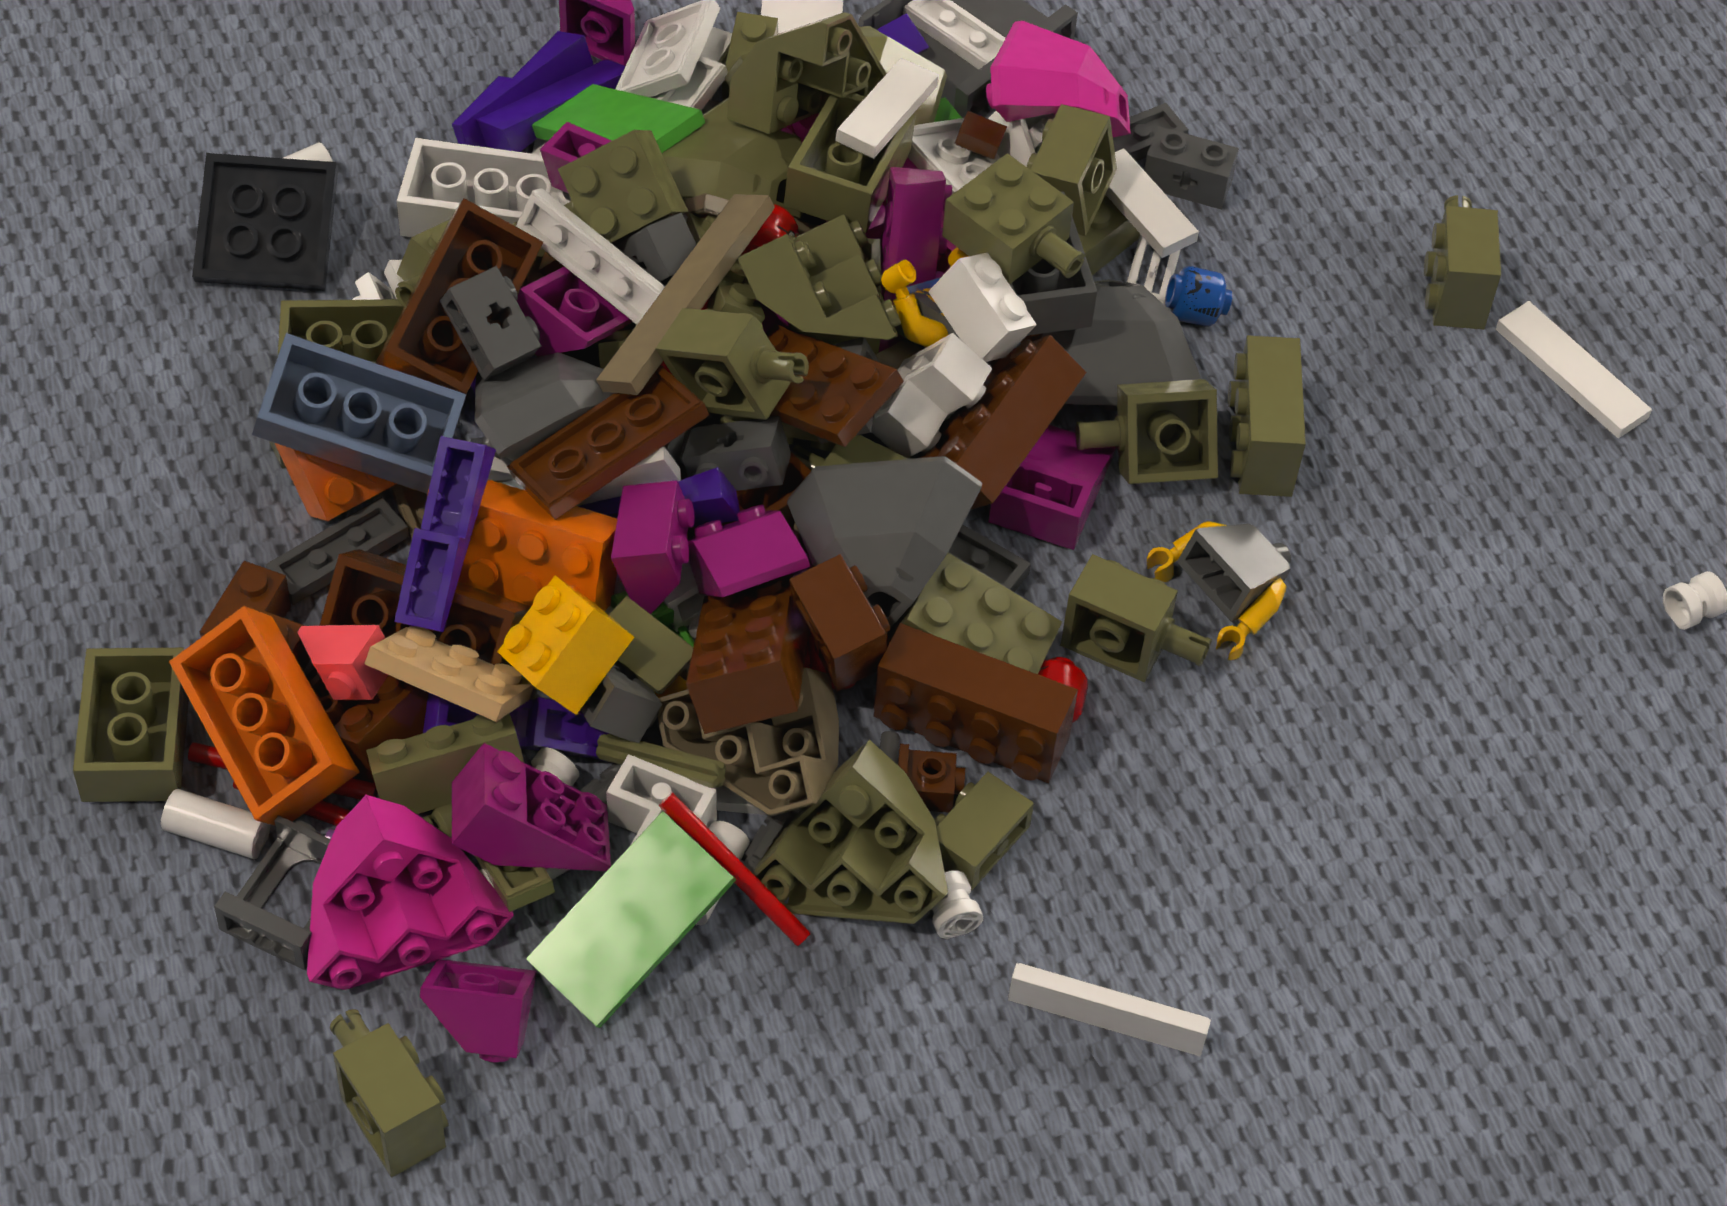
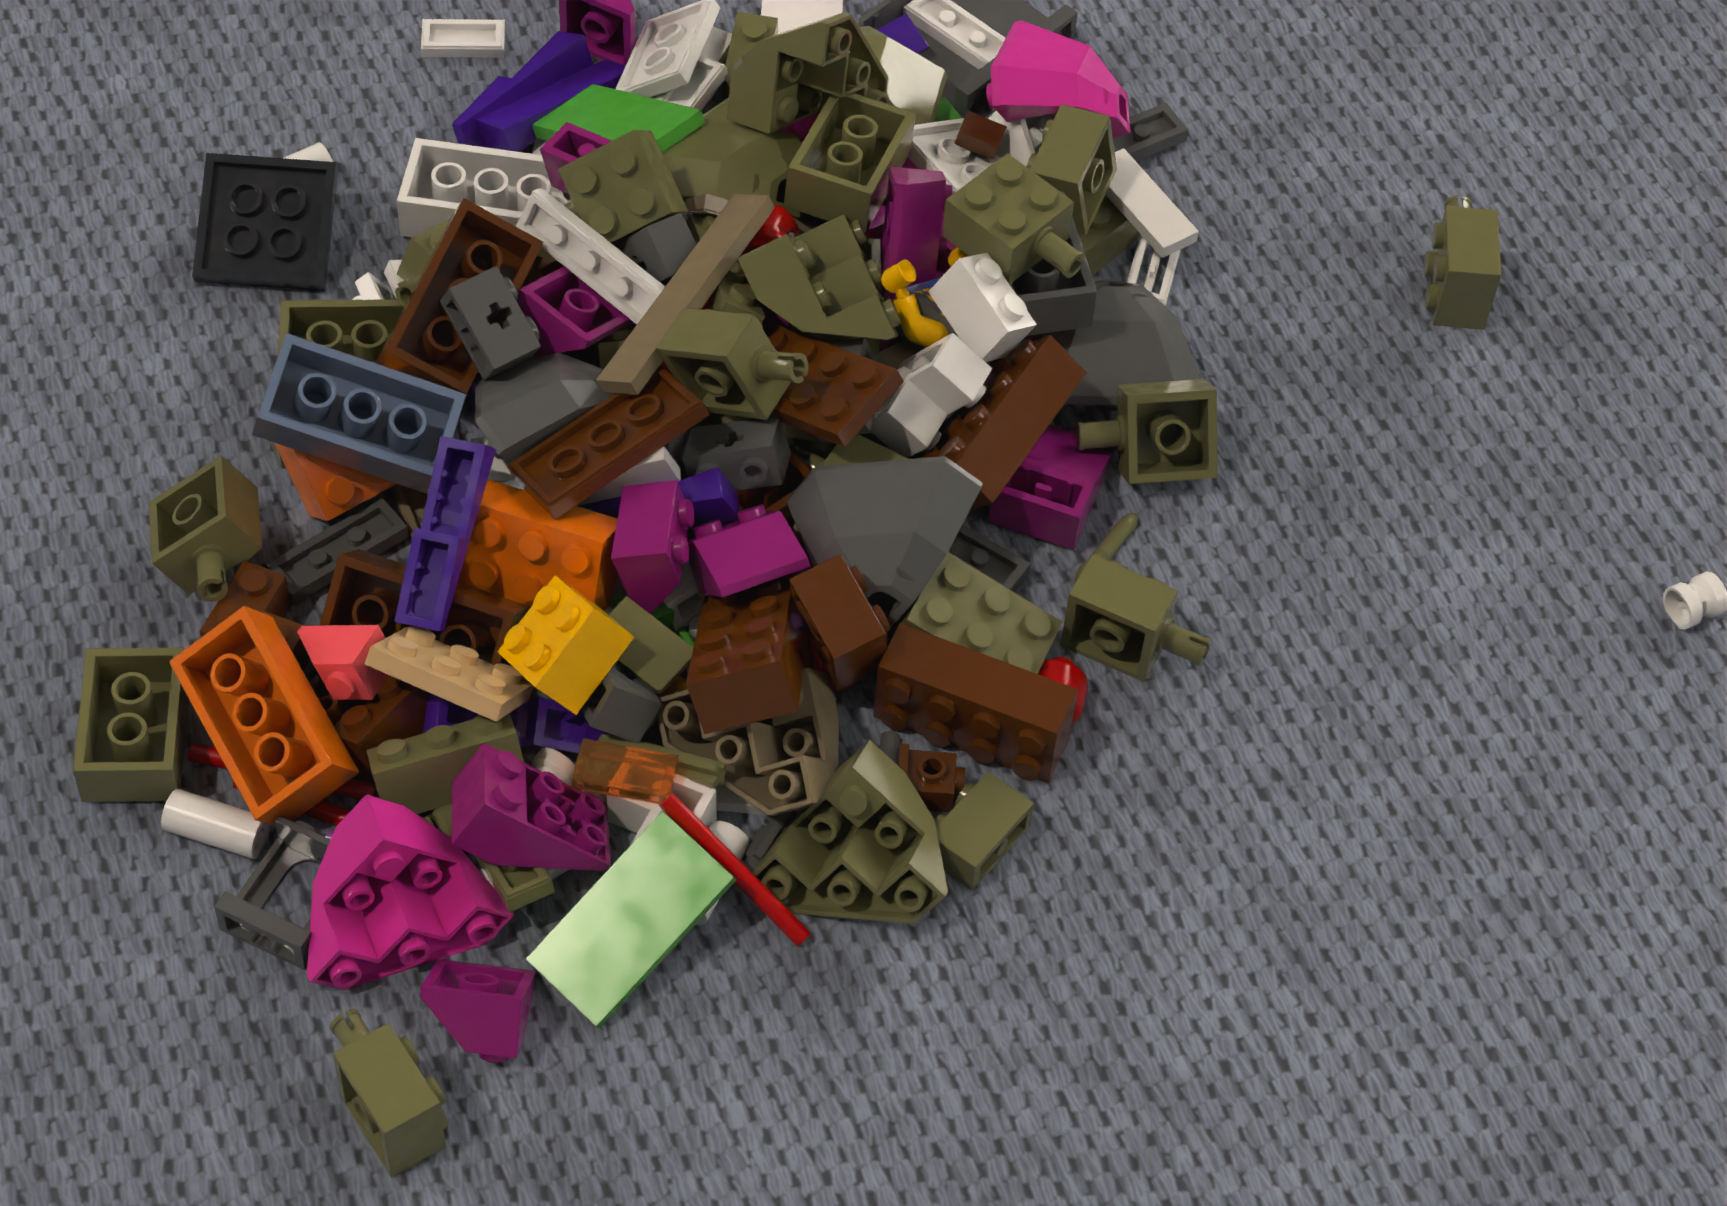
white tile [836,58,939,159] -> none
white wheel [931,870,983,939] -> none
white tile [1008,963,1211,1056] -> none
dark grey brick [1144,126,1239,210] -> none
dark grey torso [1147,521,1291,660] -> none
blue head [1165,266,1232,327] -> none
olive brick [1228,335,1306,497] -> none
white tile [1496,301,1652,439] -> none
none -> olive brick [149,455,262,602]
none -> white tile [421,19,505,58]
none -> clear orange tile [572,738,679,804]
none -> olive piece [1075,513,1138,583]

